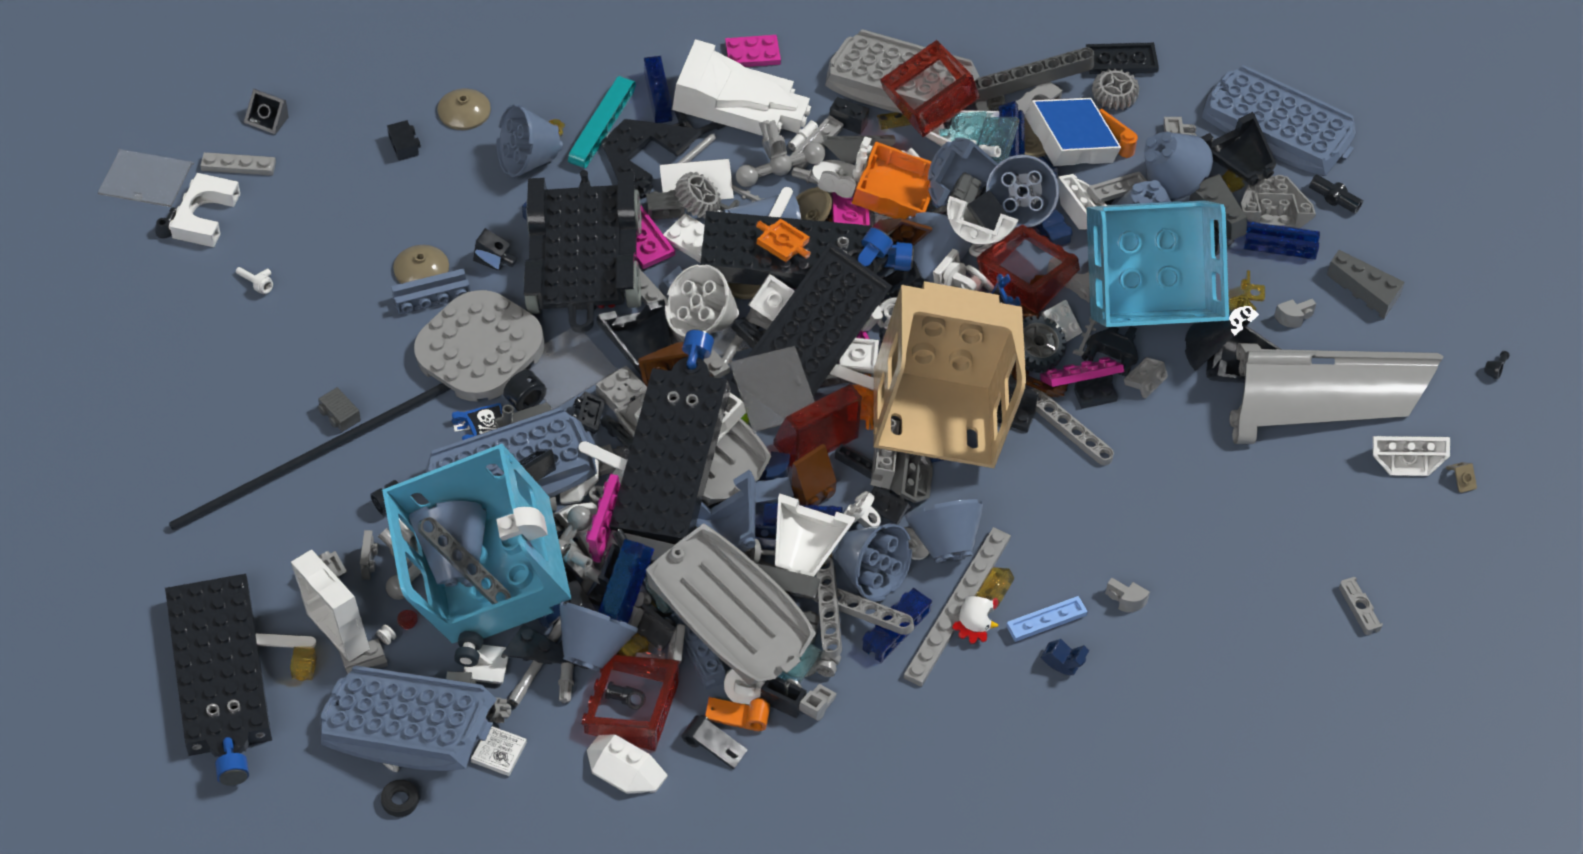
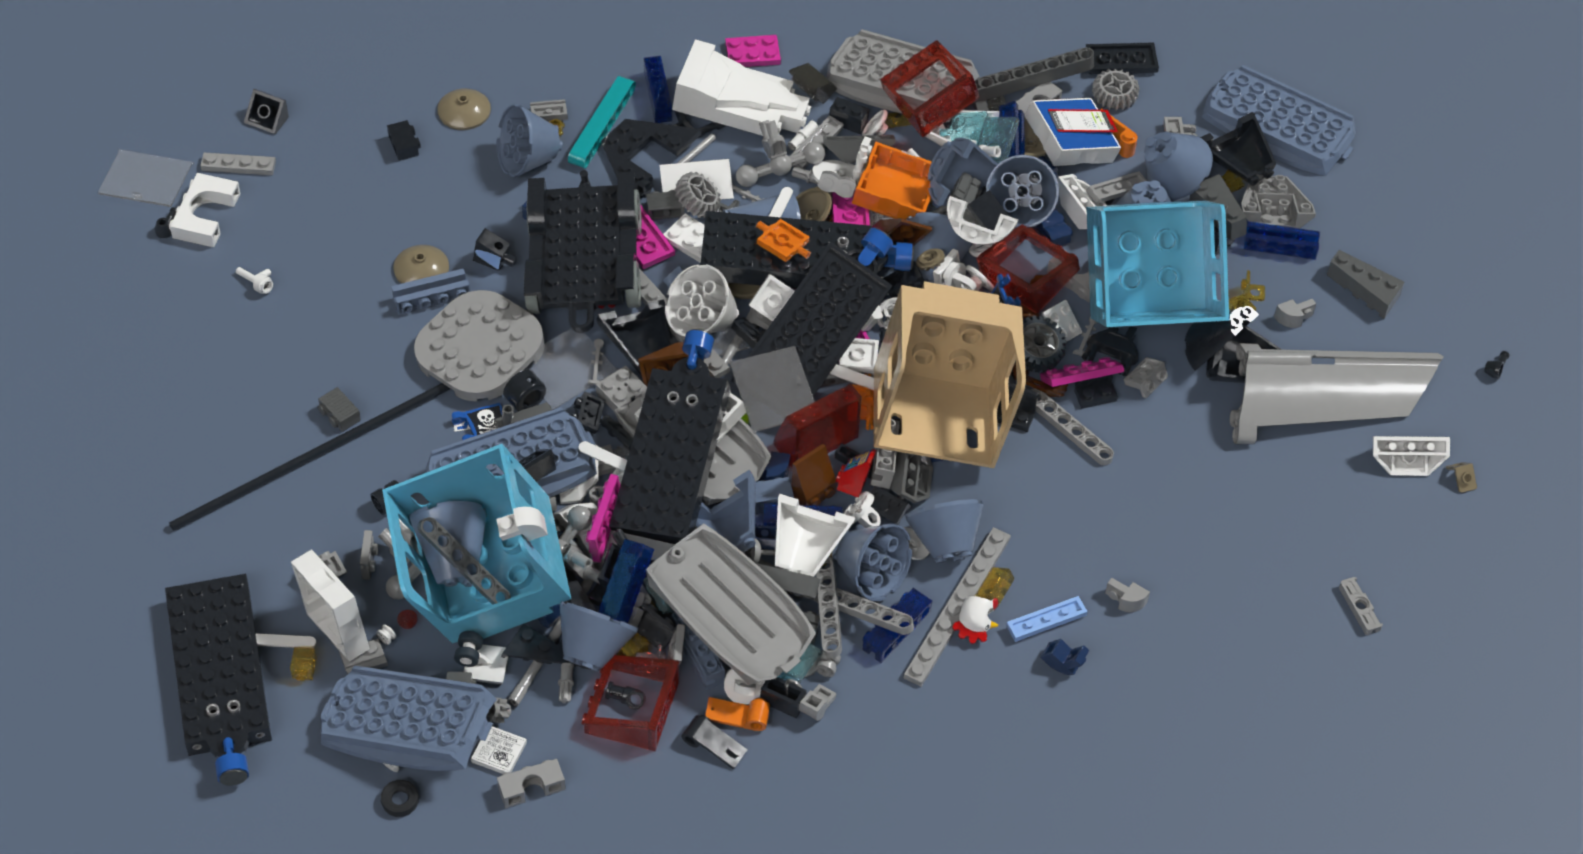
white wedge [587,735,668,794] -> none
black piece [1309,174,1364,214] -> none
none -> light grey arch [497,759,566,809]
none -> light grey plate [530,99,568,122]
none -> light grey piece [588,339,604,385]
none -> clear smoke slope [788,63,837,104]
none -> red slope [835,449,876,498]
none -> white piece [862,110,888,136]
none -> dark tan gear [916,249,945,271]
none -> sticker [1048,109,1118,132]

